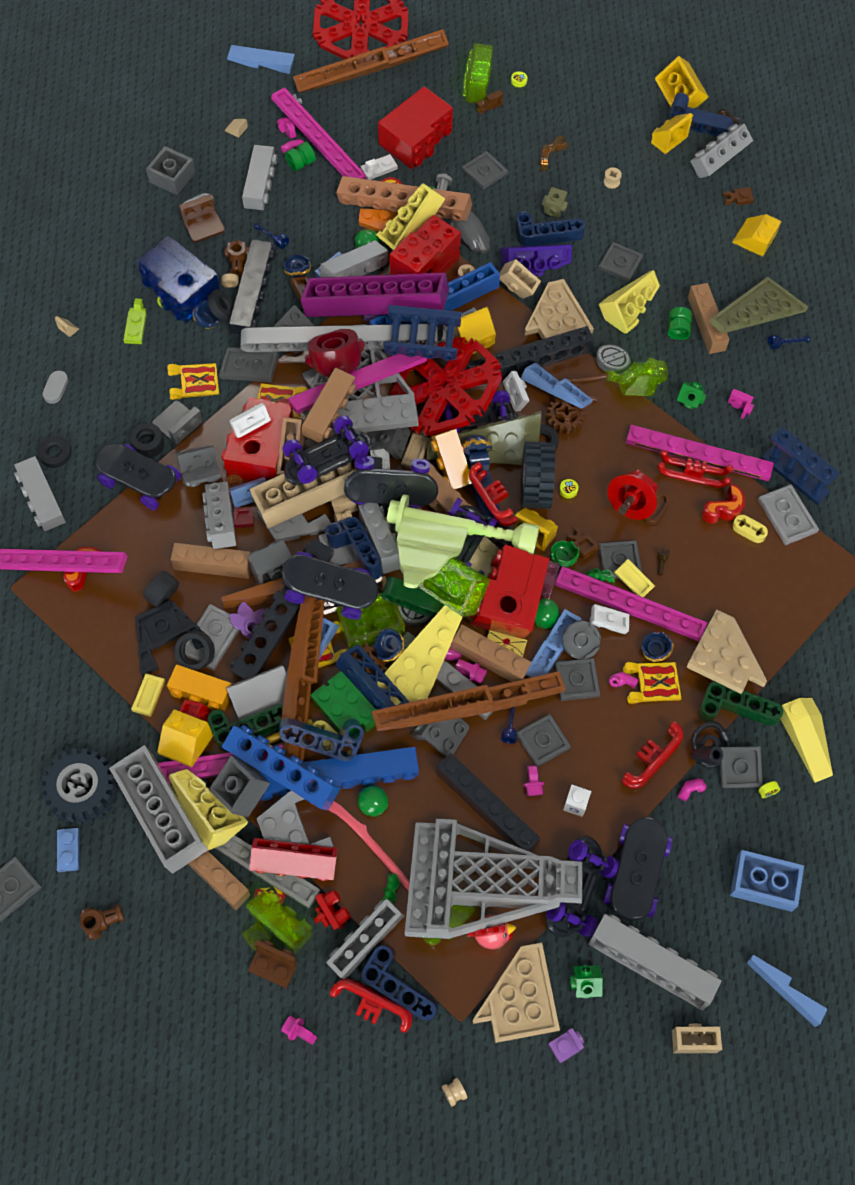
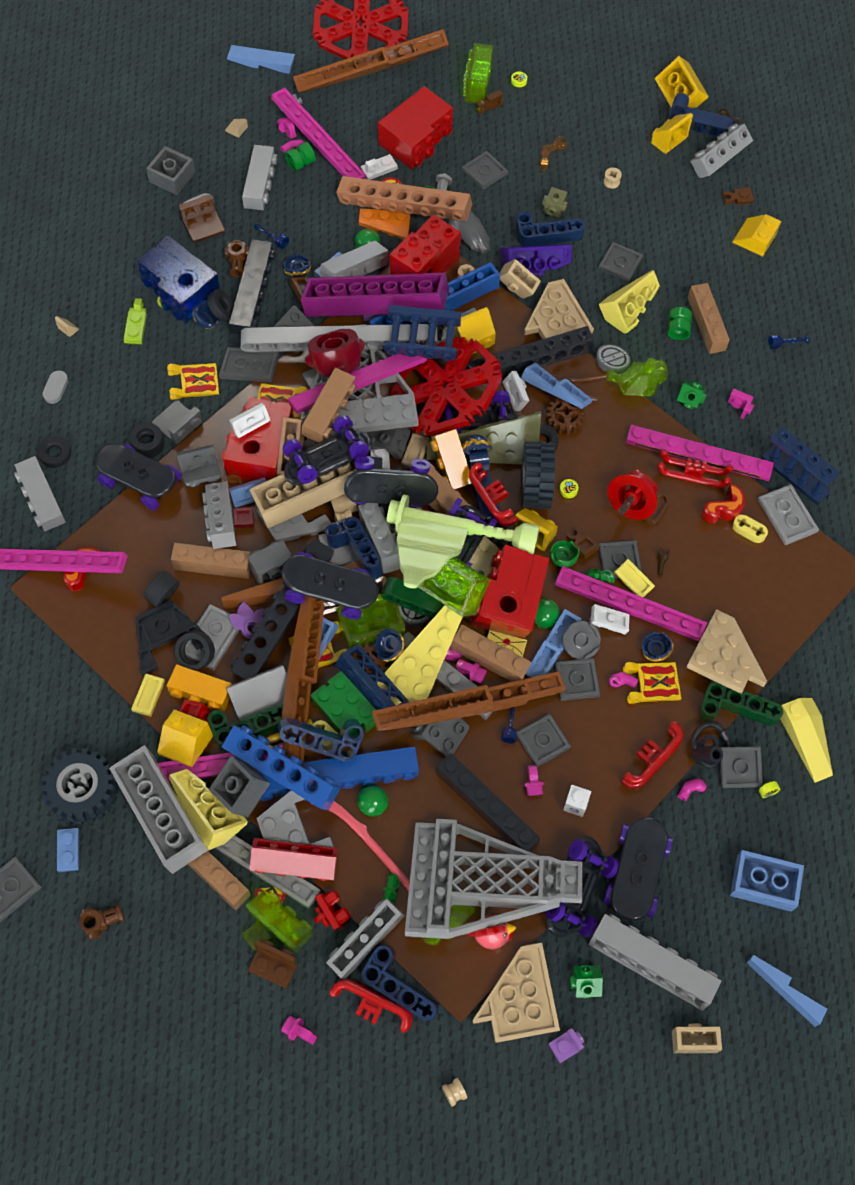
tan tile [221,274,239,288] -> none
light yellow wedge [376,183,445,250] -> none
clear pink leg [540,561,560,599] -> none
olive wing [709,277,808,333] -> none

